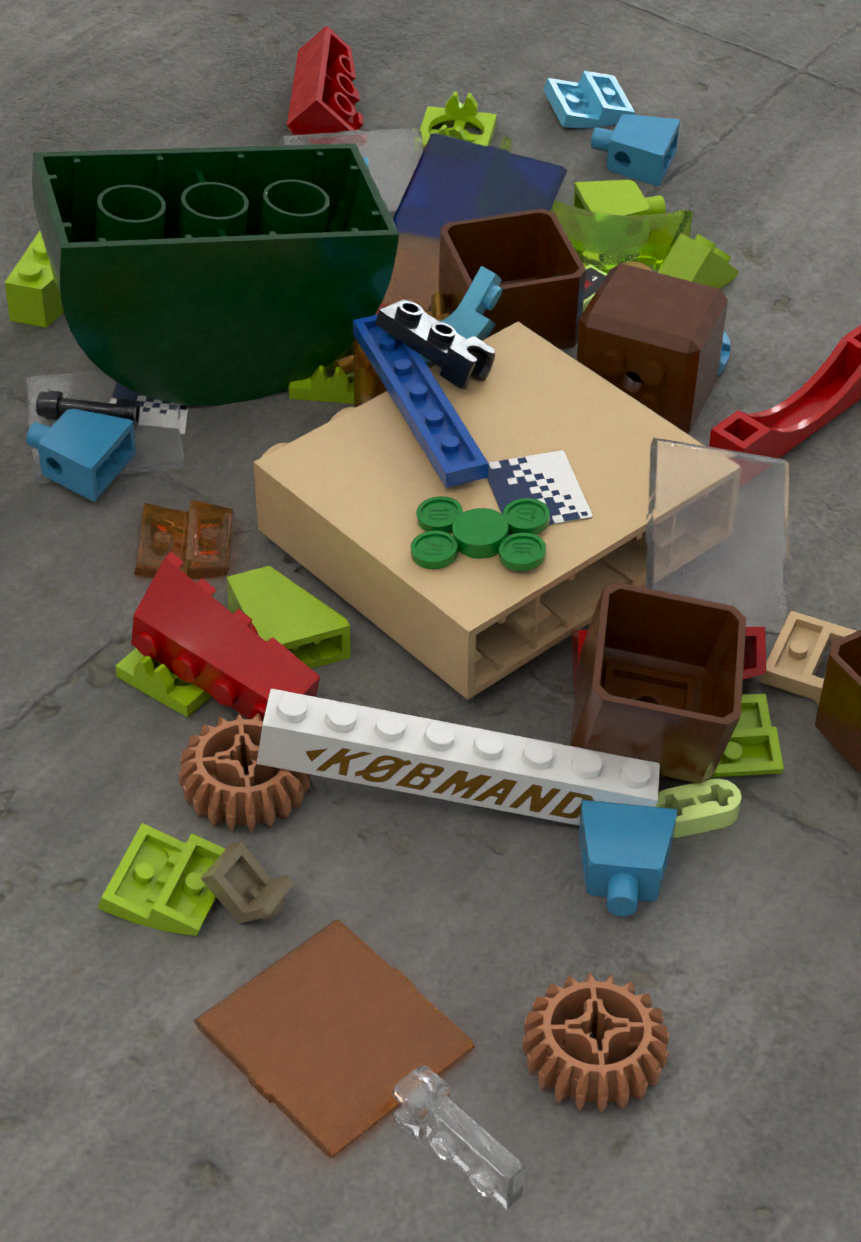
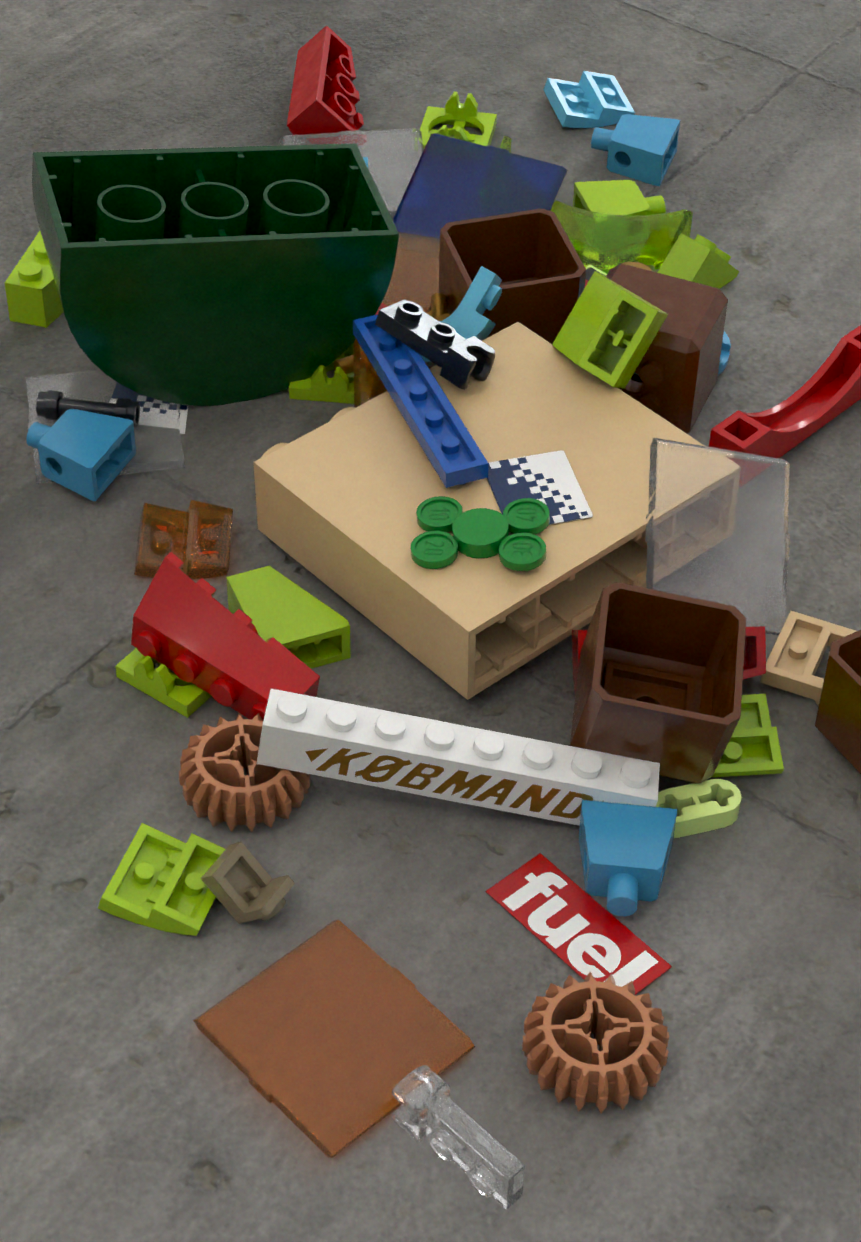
none -> sticker [485,853,672,995]
none -> lime slope [552,271,668,389]

